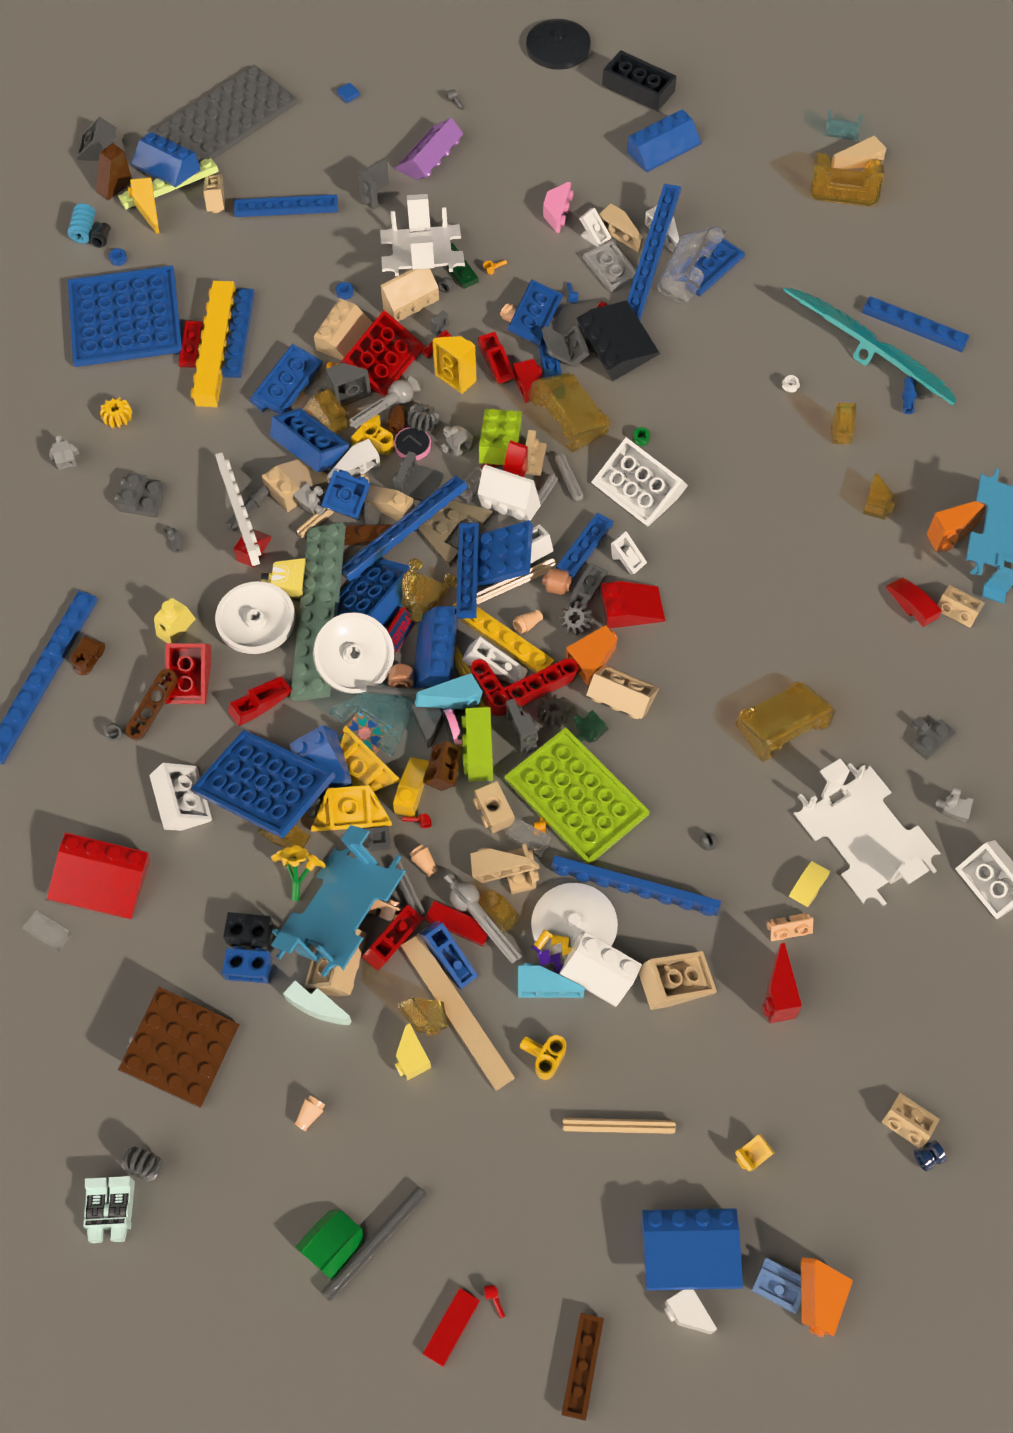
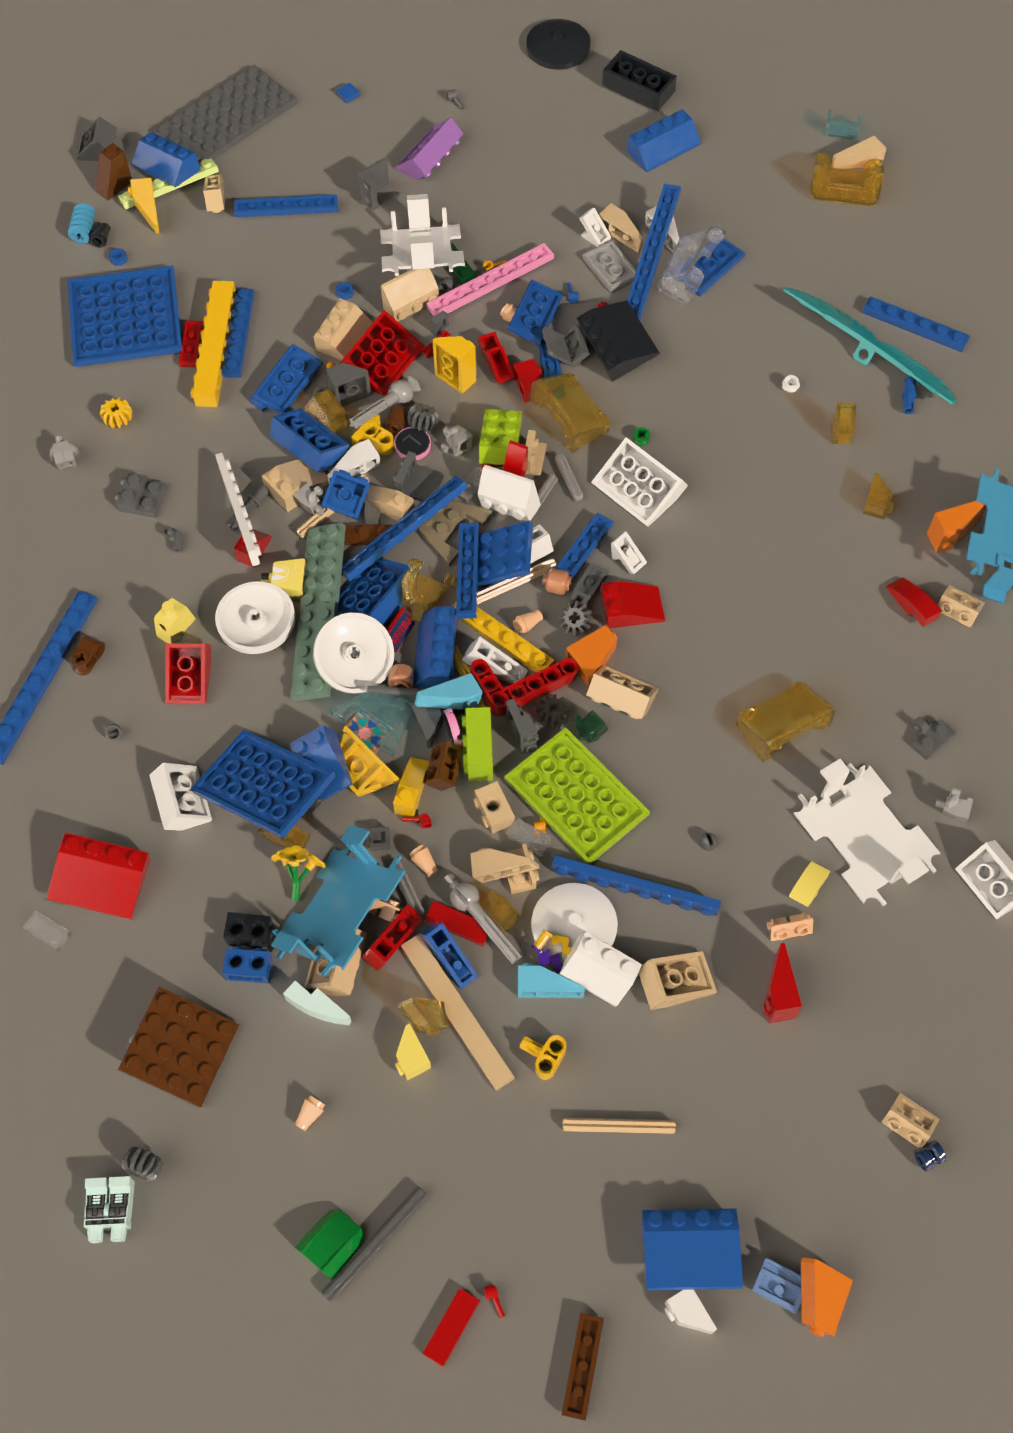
reddish brown beam [126,669,178,741] -> none
red slope [228,676,292,727] -> none
yellow wing [311,785,392,832] -> none
bright pink slope [543,182,574,233] -> none
yellow bracket [735,1134,775,1171] -> none
none -> bright pink plate [426,243,554,316]

